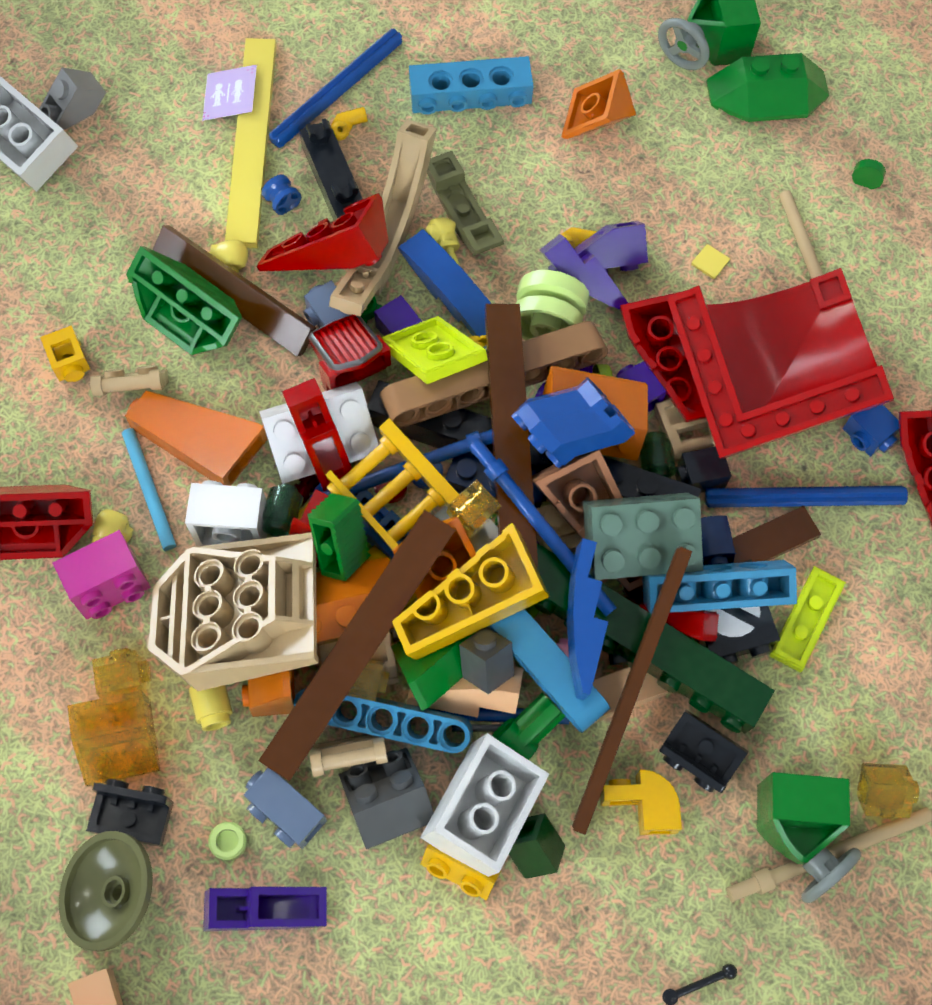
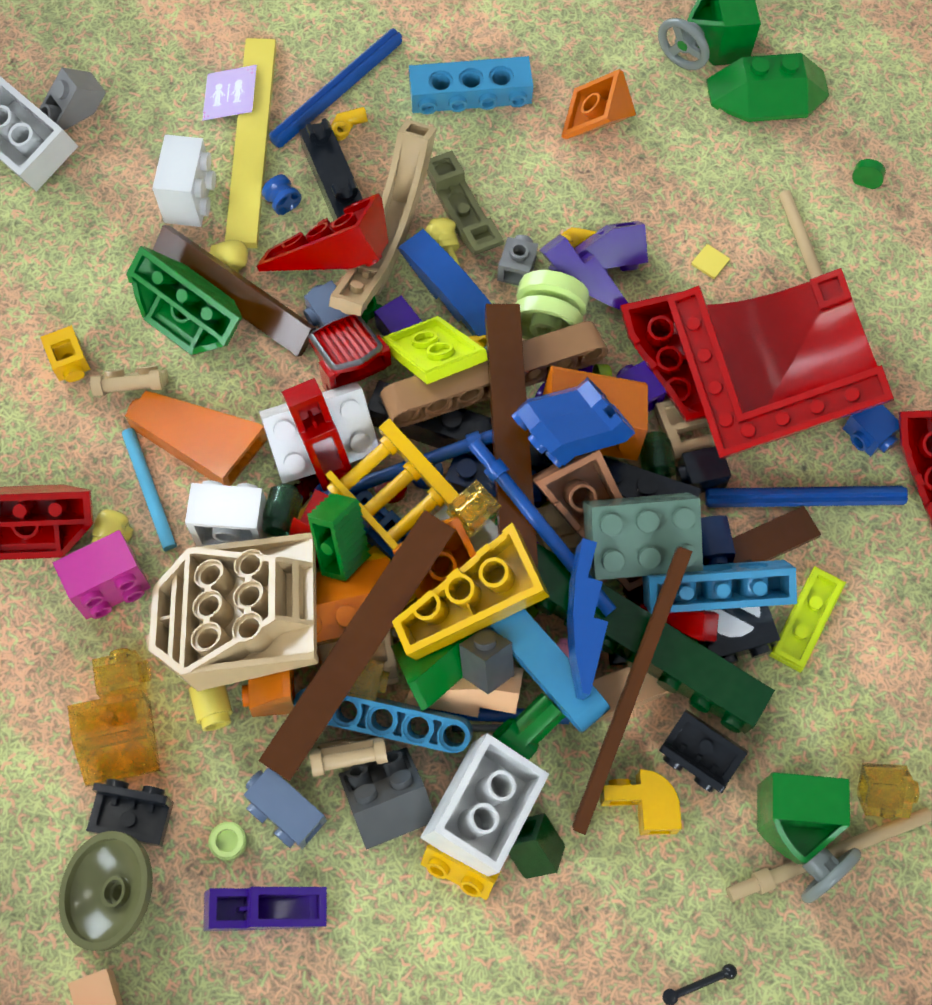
none -> white brick [152,135,216,227]
none -> light grey brick [497,235,538,286]

